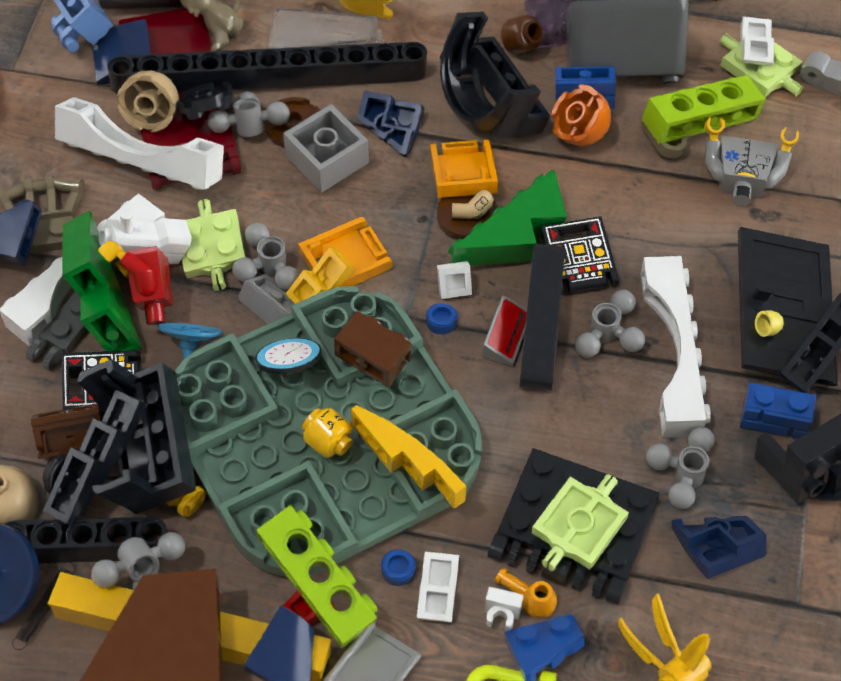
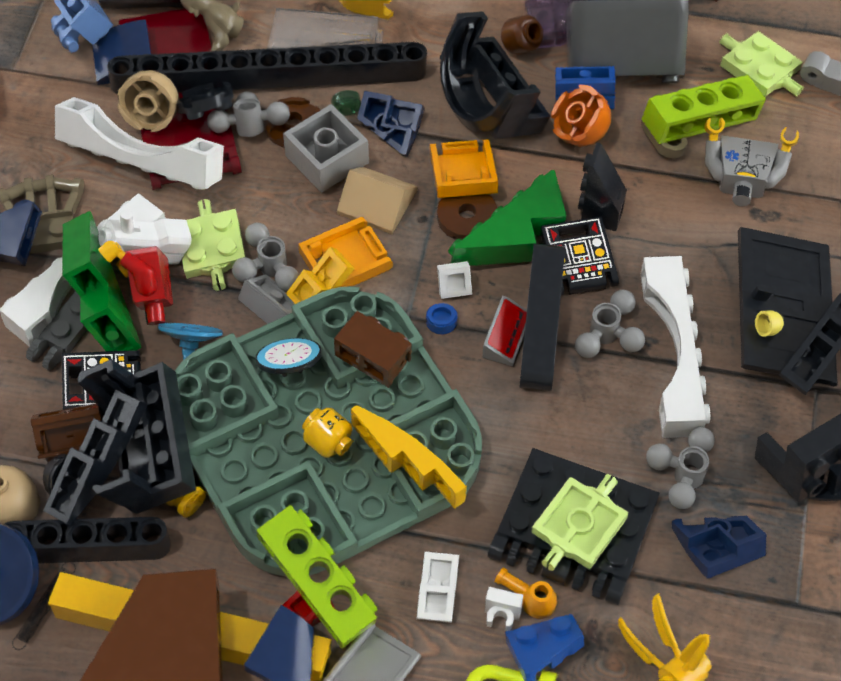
light grey piece [91,532,185,590] -> none
blue tile [381,549,416,586] -> none
tan arm [452,190,494,219] -> none
white slope [740,17,774,66] -> none
blue brick [740,382,816,439] -> none
none -> clear green tile [331,90,361,116]
none -> tan slope [337,167,418,234]
none -> black slope [578,142,627,232]

